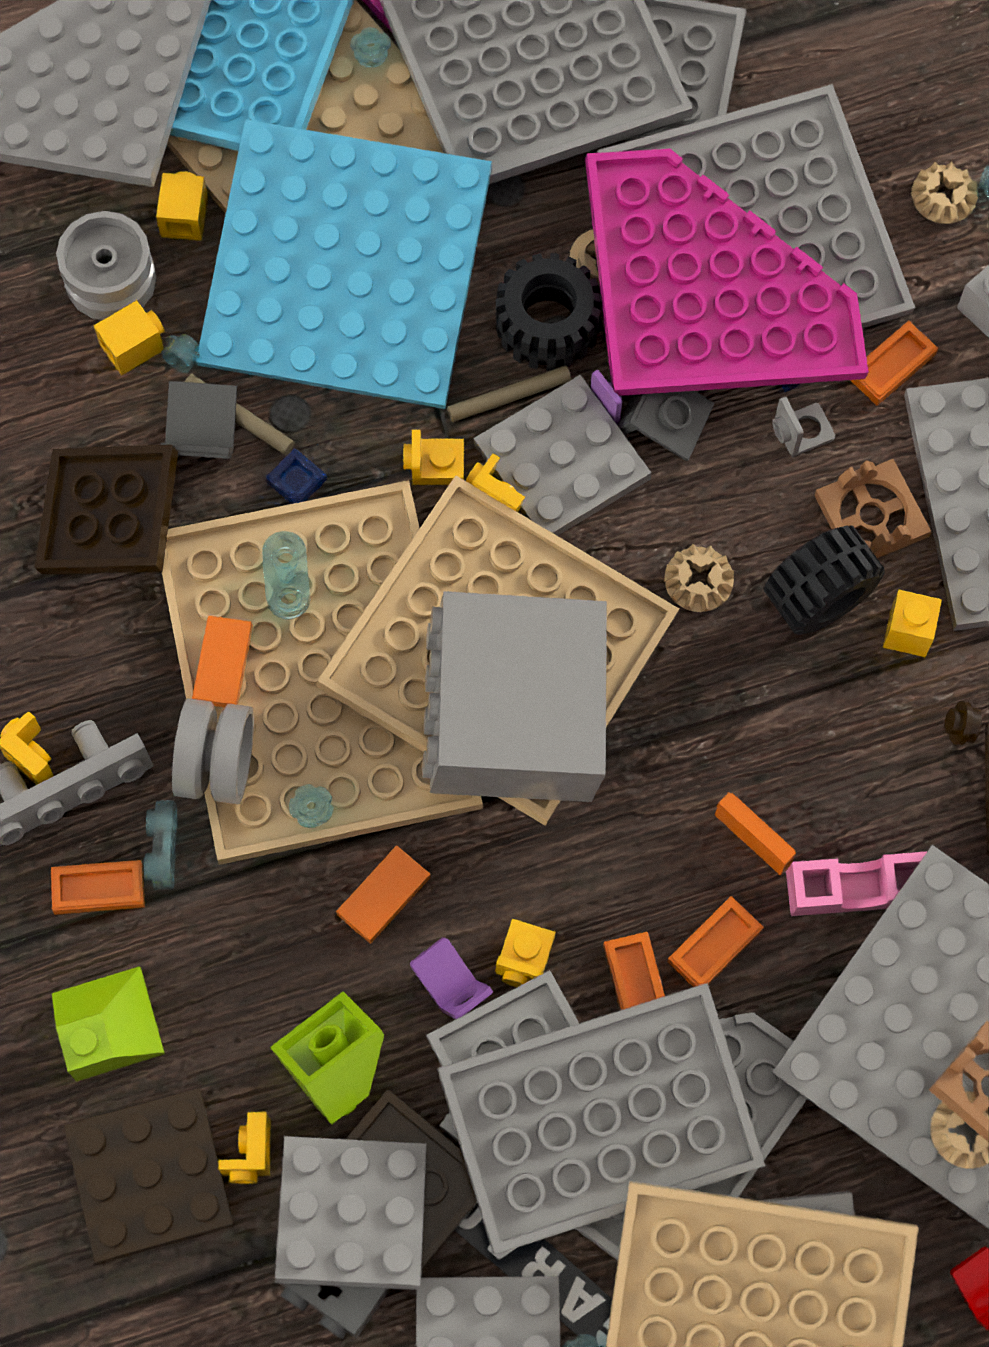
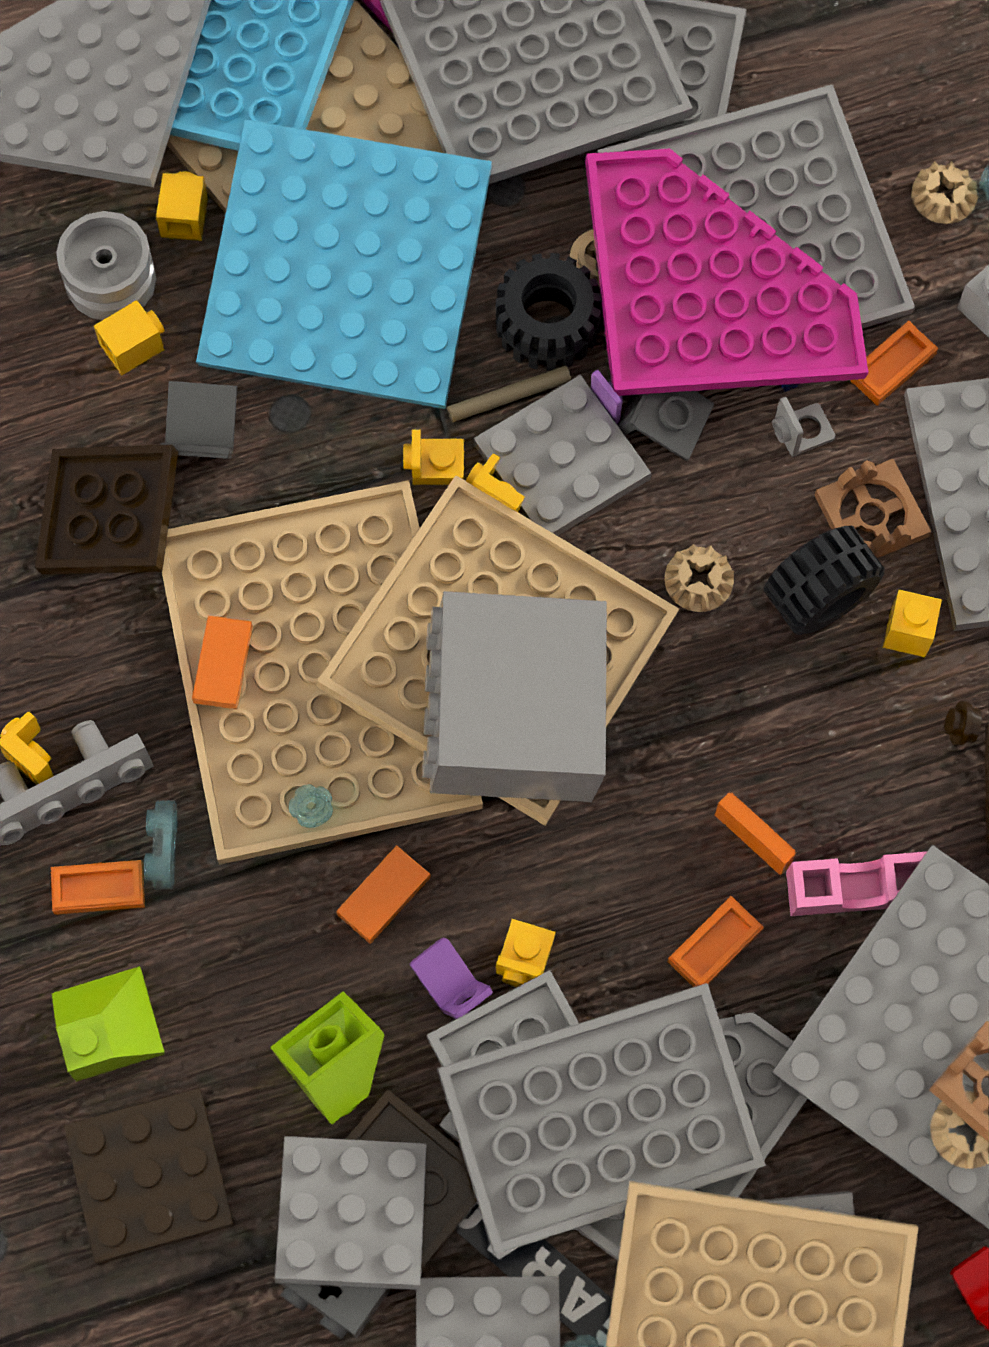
clear light blue plate [162,334,201,373] -> none
light grey wheel [172,698,254,804] -> none
dark tan bar [184,374,295,455] -> none
yellow bracket [218,1112,271,1184] -> none
clear light blue plate [262,531,311,619] -> none
clear blue tile [266,448,327,504] -> none
clear light blue plate [350,27,391,67] -> none
orange tile [603,932,665,1010] -> none

